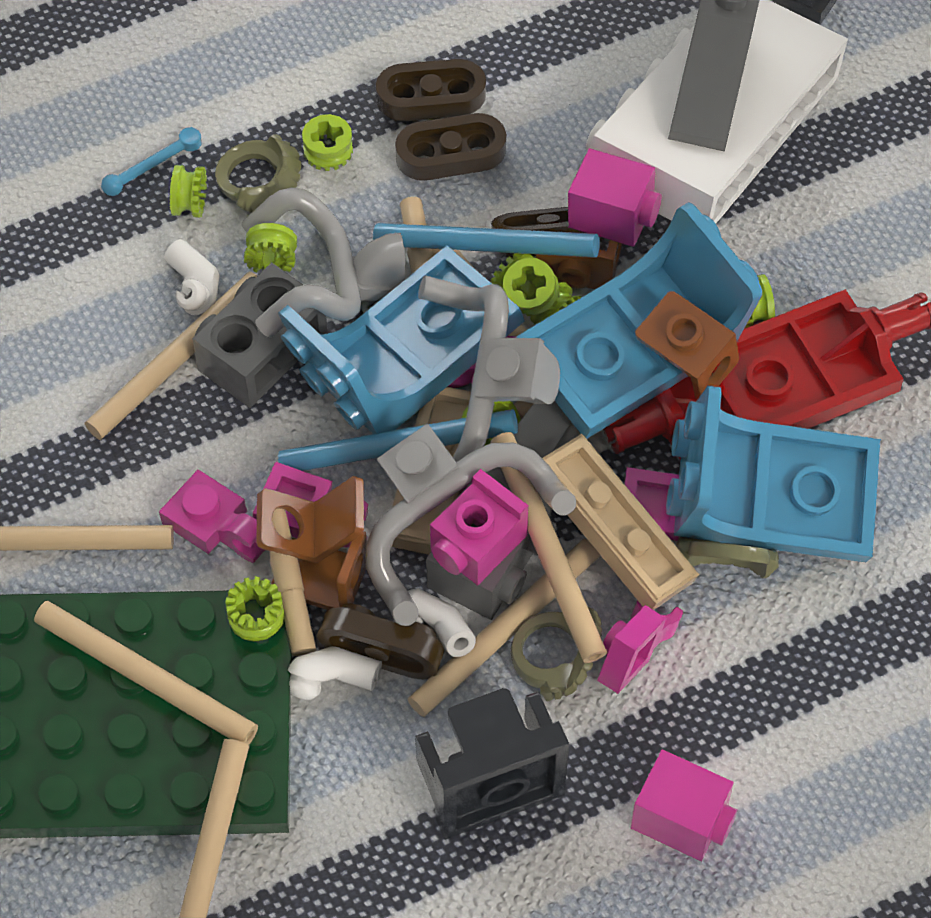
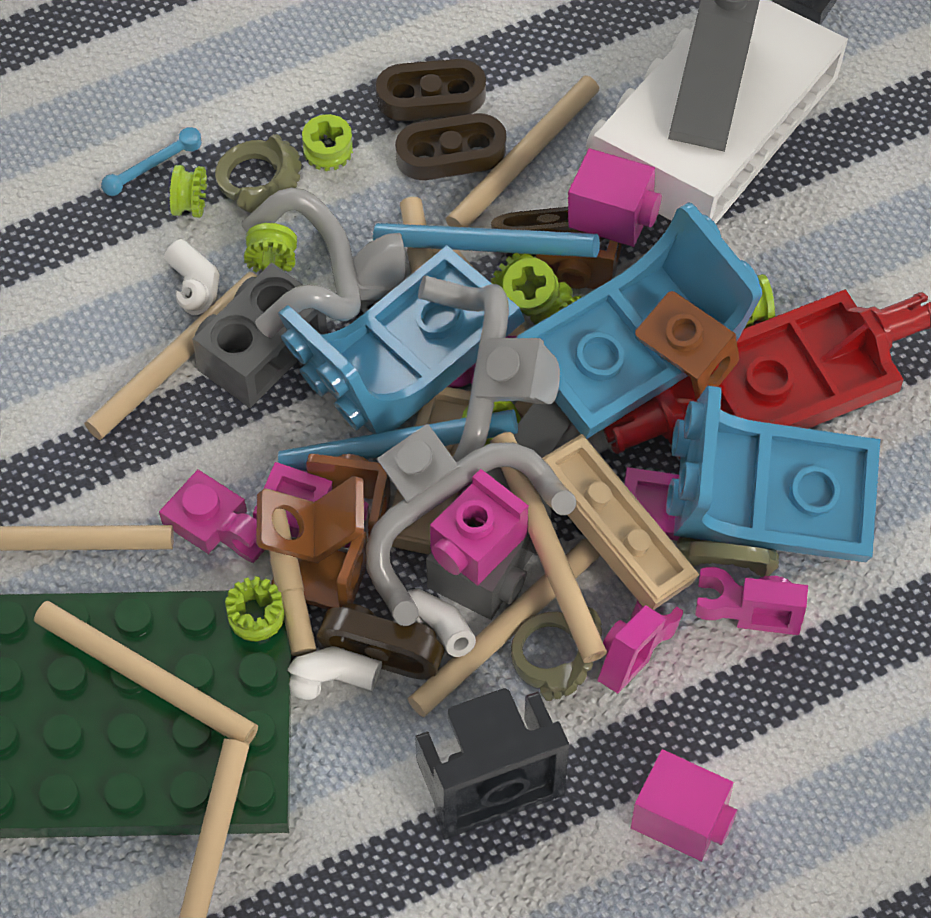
none -> dark orange bracket [306,454,391,537]
none -> tan bar [446,75,599,227]
none -> dark pink plate [695,567,808,635]

